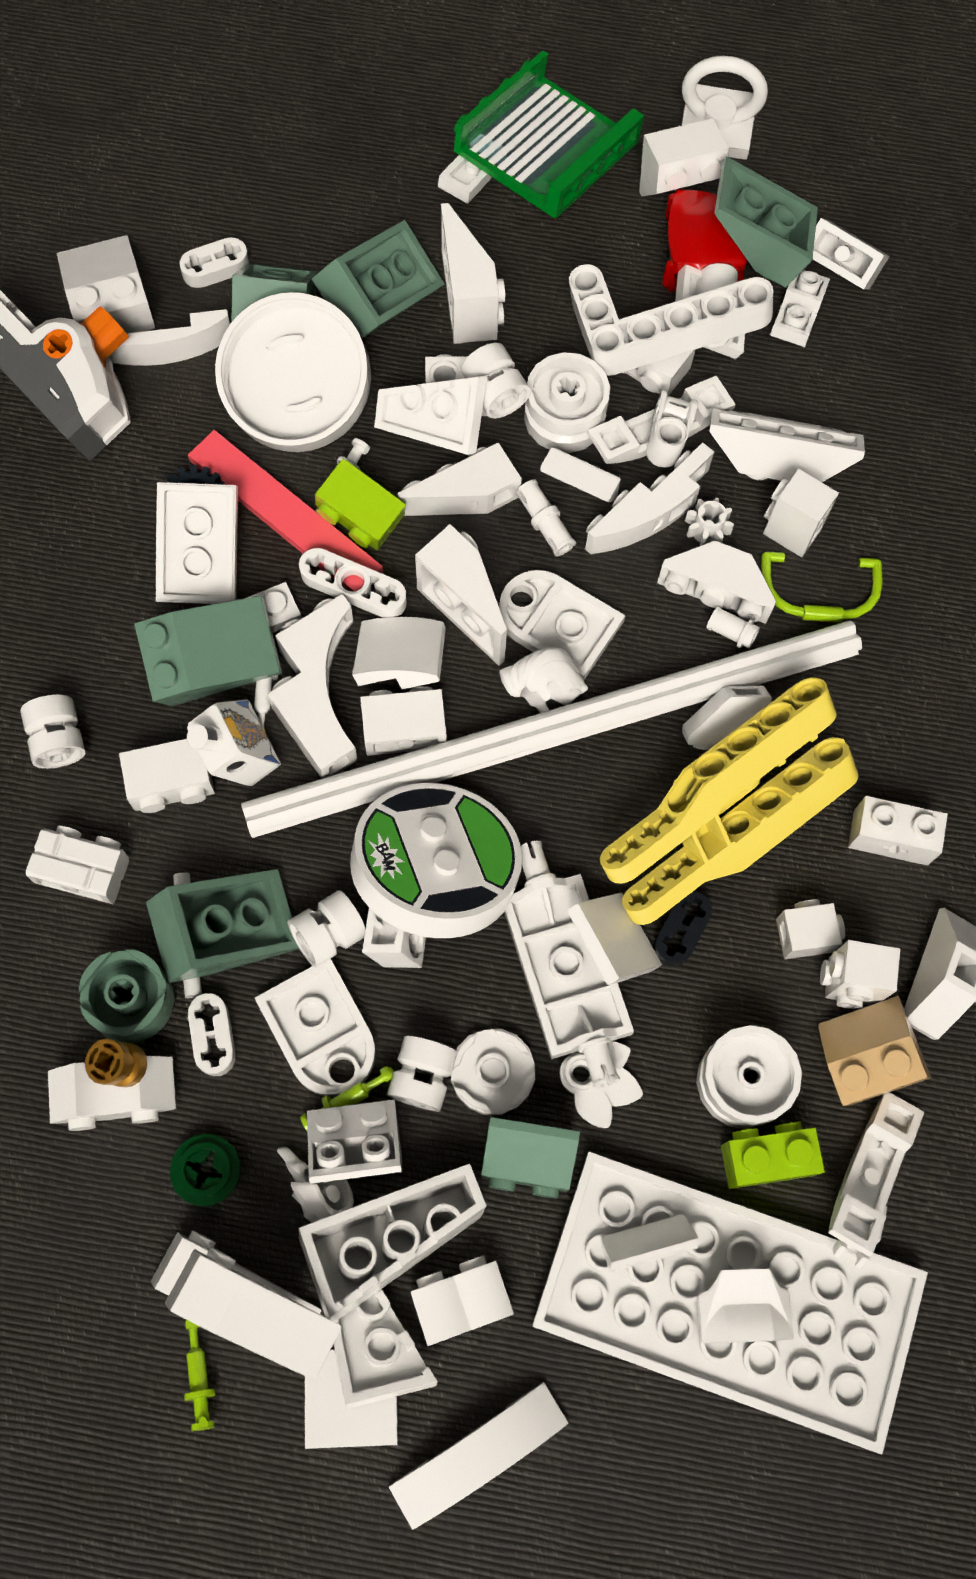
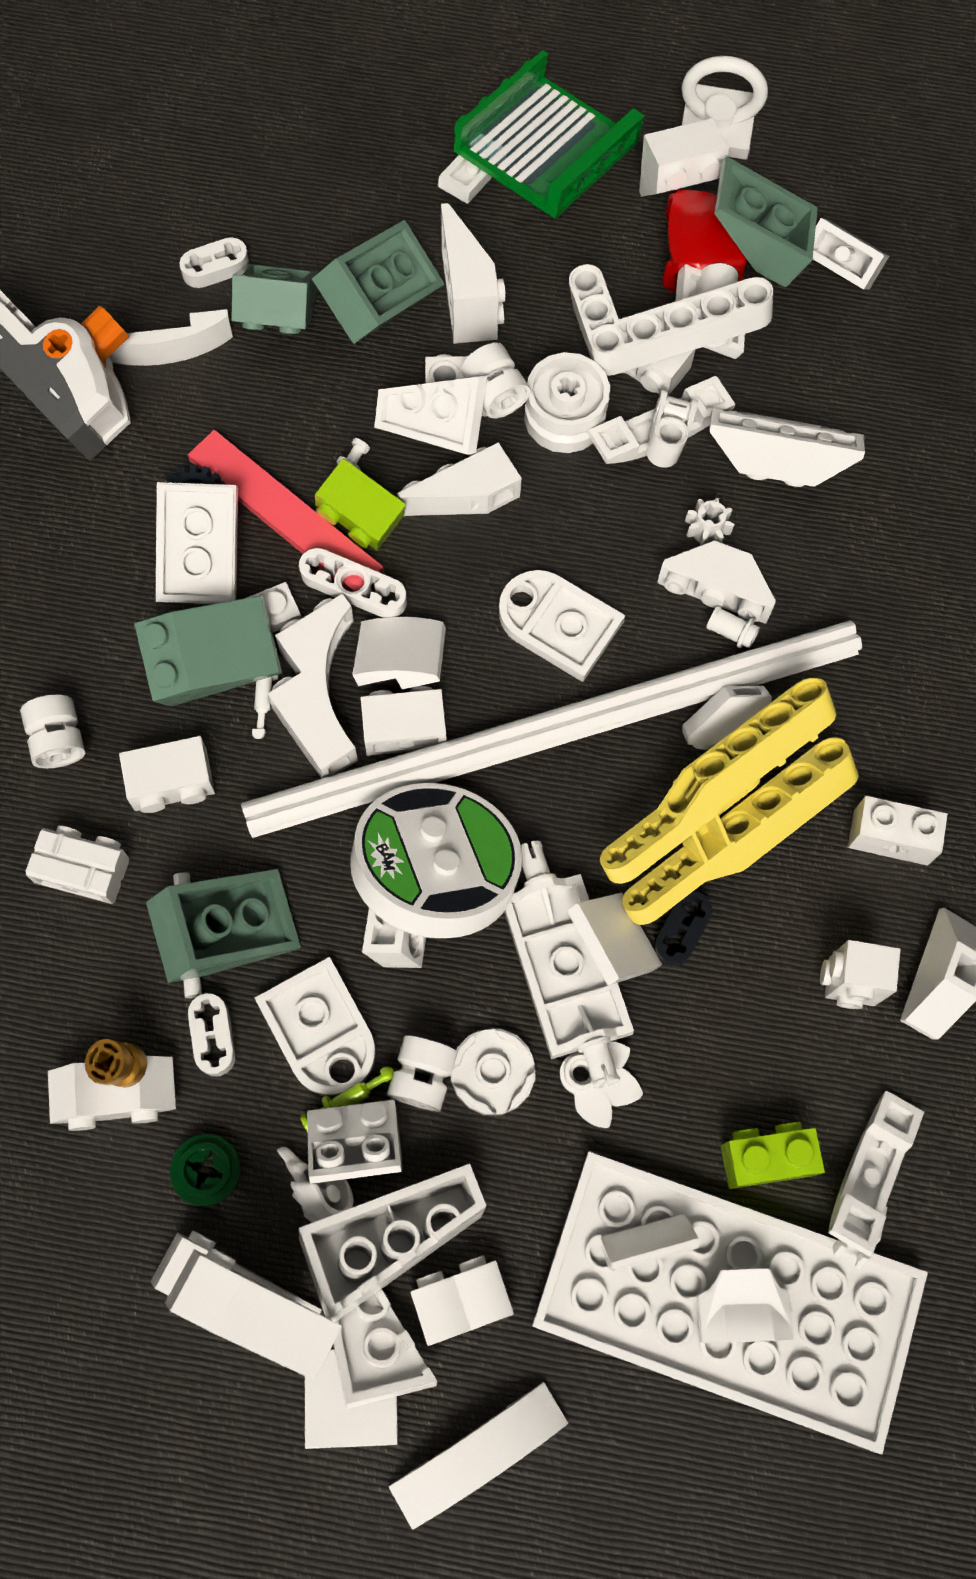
white slope [57,235,156,333] -> none
sand green brick [79,949,176,1044] -> none
lime piece [184,1319,216,1431] -> none
white torso [187,700,281,786] -> none
white brick [215,292,371,452] -> none
white wheel [287,890,366,968] -> none
white slope [415,524,507,666] -> none
sand green slope [481,1117,580,1199] -> none
white hair [499,647,588,713] -> none
white pin [515,479,576,557] -> none
white slope [540,447,621,502] -> none
white slope [585,443,714,554] -> none
white wheel [696,1025,802,1129] -> none
lime piece [761,552,883,623] -> none
white brick [763,468,839,557] -> none
white slope [770,270,830,347] -> none
white brick [776,899,845,959] -> none
tan slope [818,996,931,1106] -> none

